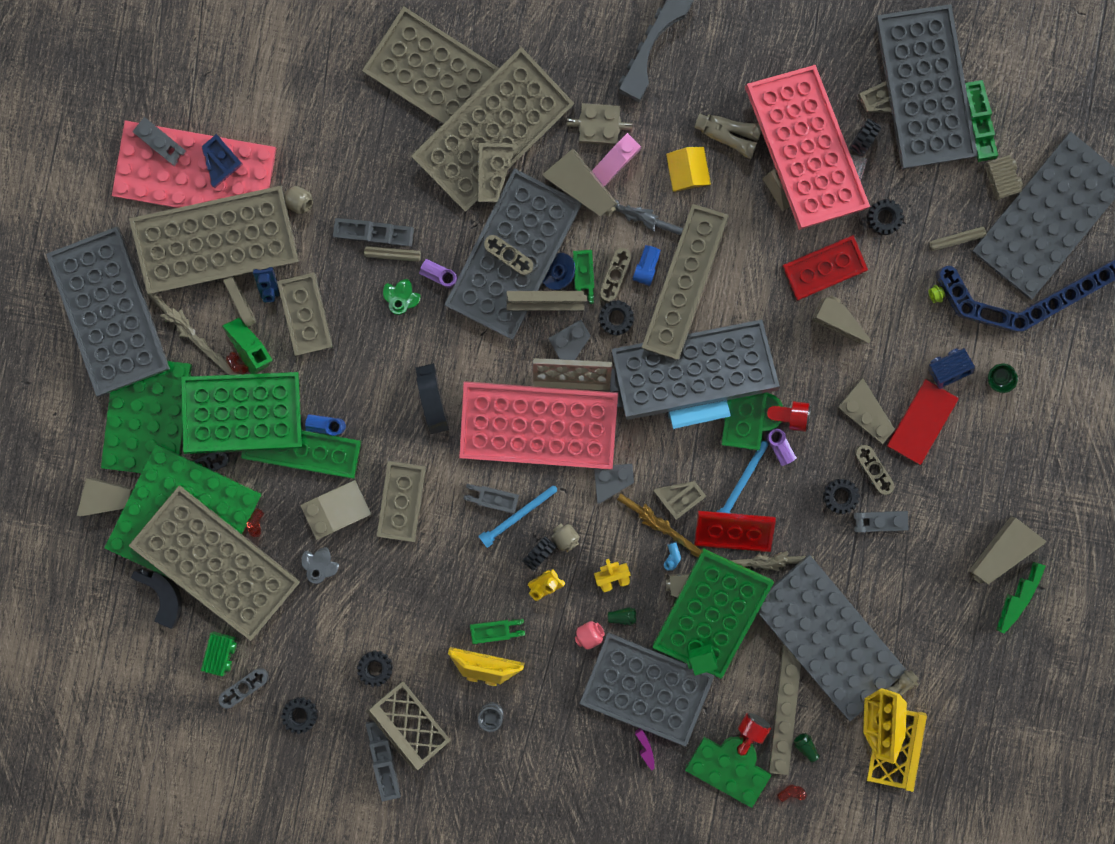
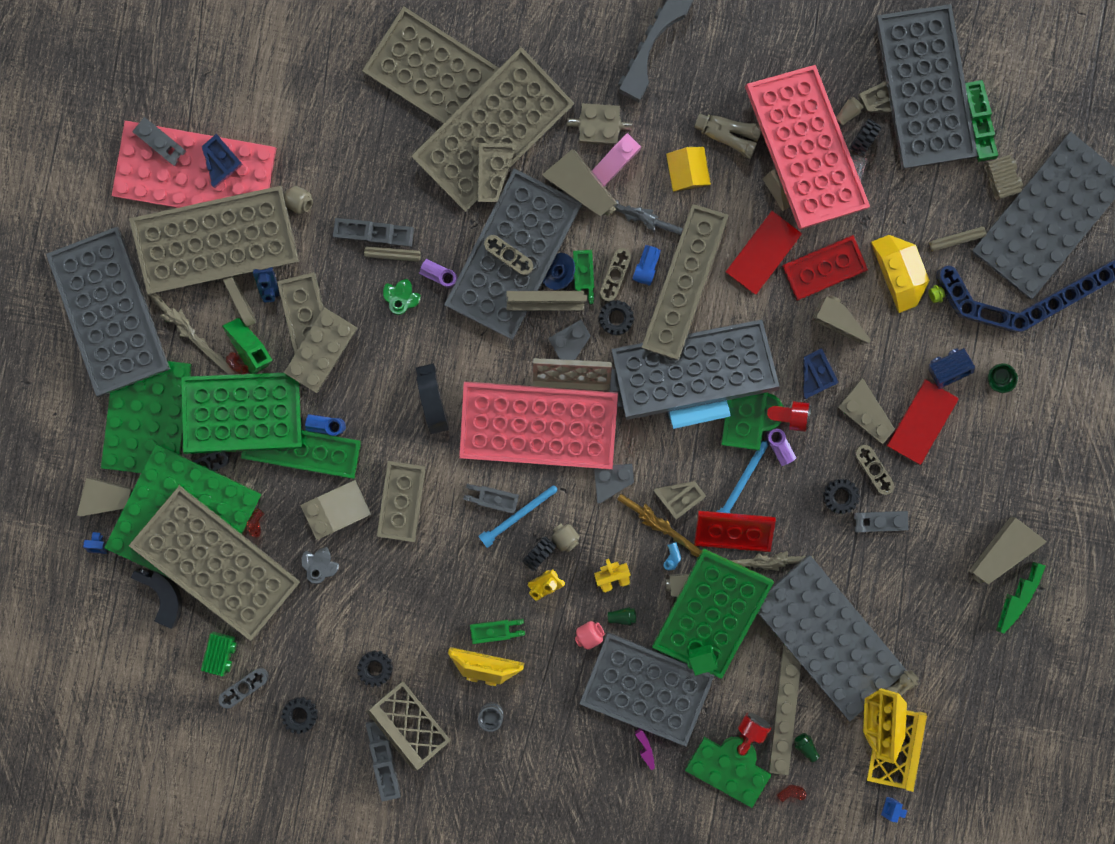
black tyre [867,199,904,235] -> none
none -> blue tile [83,532,108,554]
none -> dark tan plate [284,307,358,393]
none -> red tile [725,211,802,295]
none -> dark blue wing [803,348,839,399]
none -> dark tan cone [836,97,864,125]
none -> yellow wedge [871,235,930,313]
none -> blue tile [881,797,907,823]

